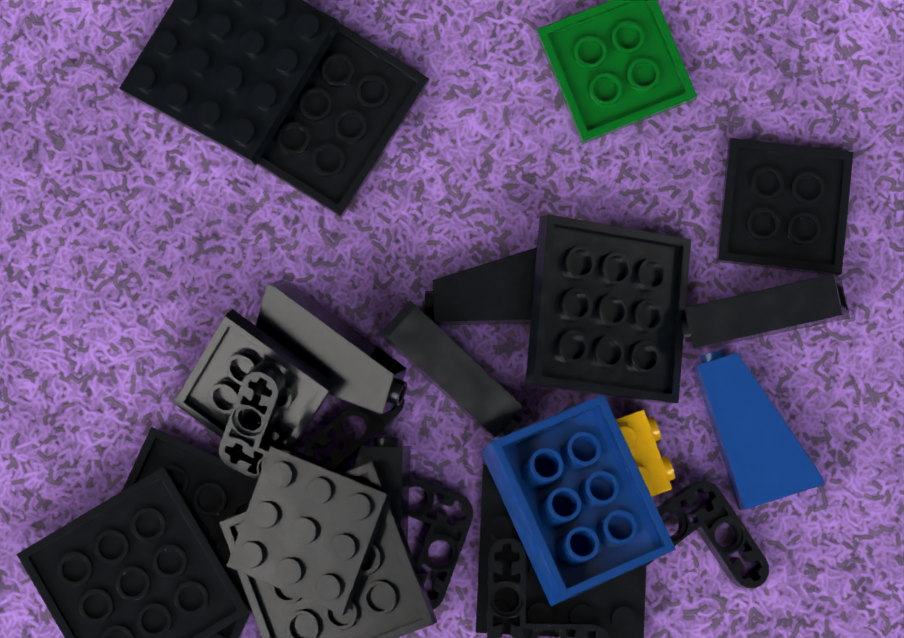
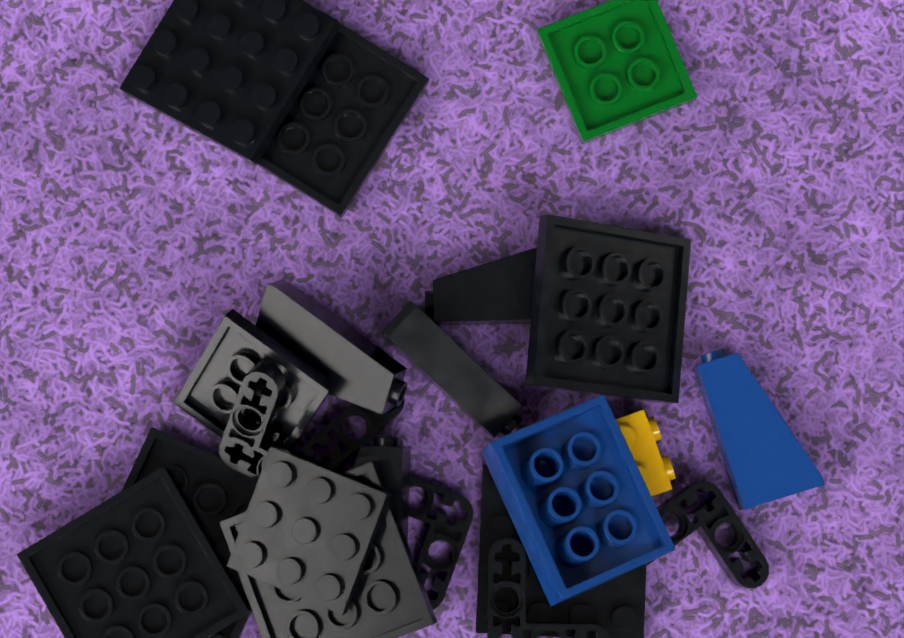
black slope [681,274,850,349] -> none
black plate [716,138,854,276] -> none

